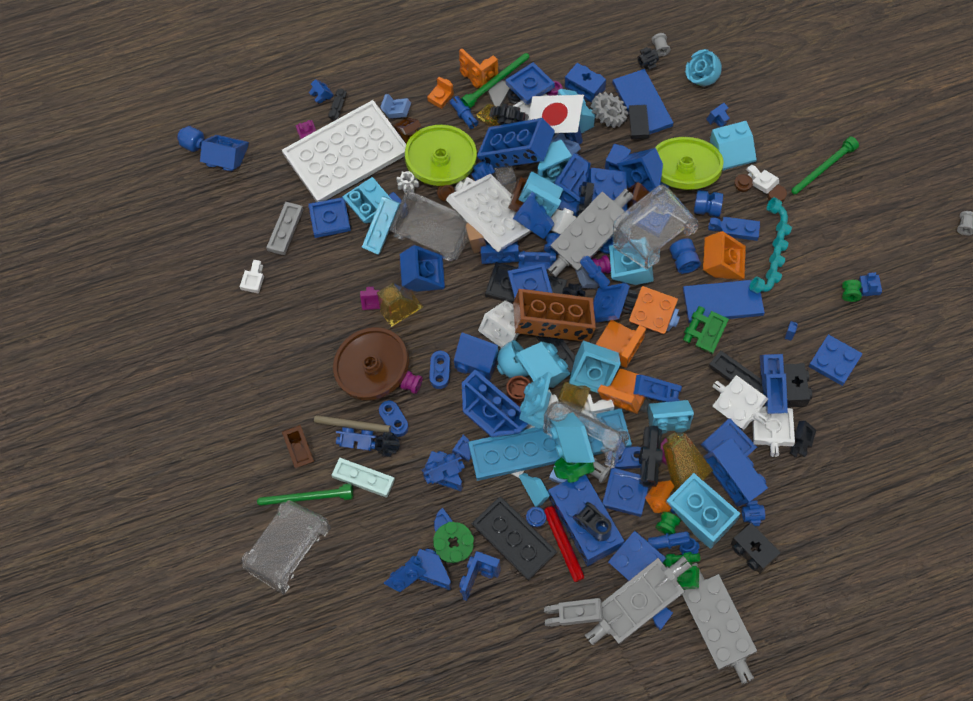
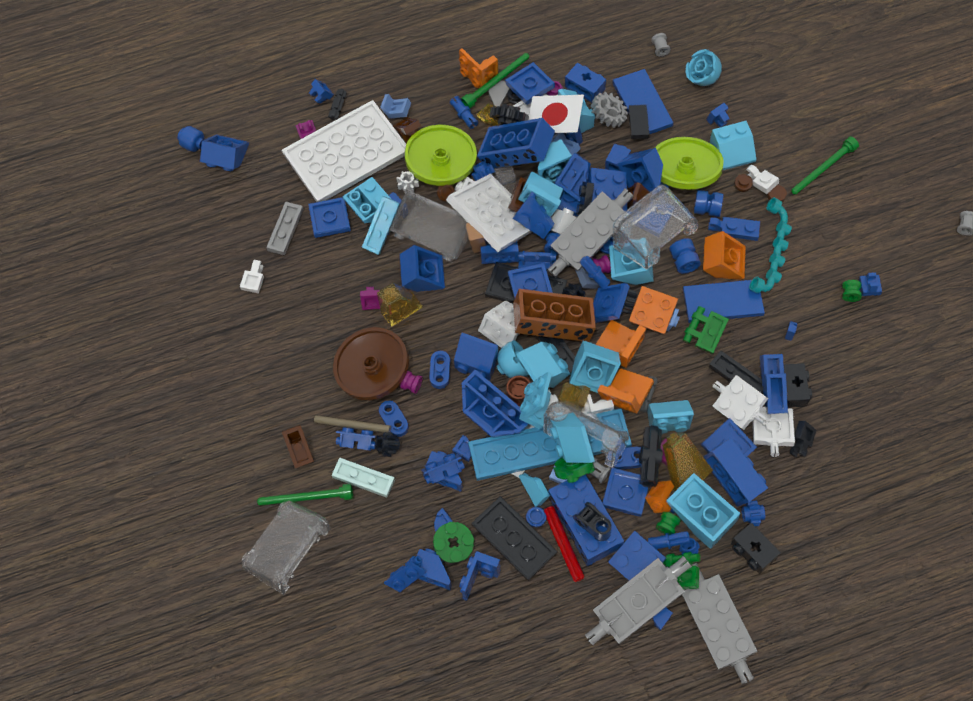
orange bracket [427,77,454,109] -> none
light grey hinge [544,598,603,627] -> none
blue plate [633,375,682,402] -> none
black gear [637,47,659,70] -> none
blue plate [808,334,863,386] -> none

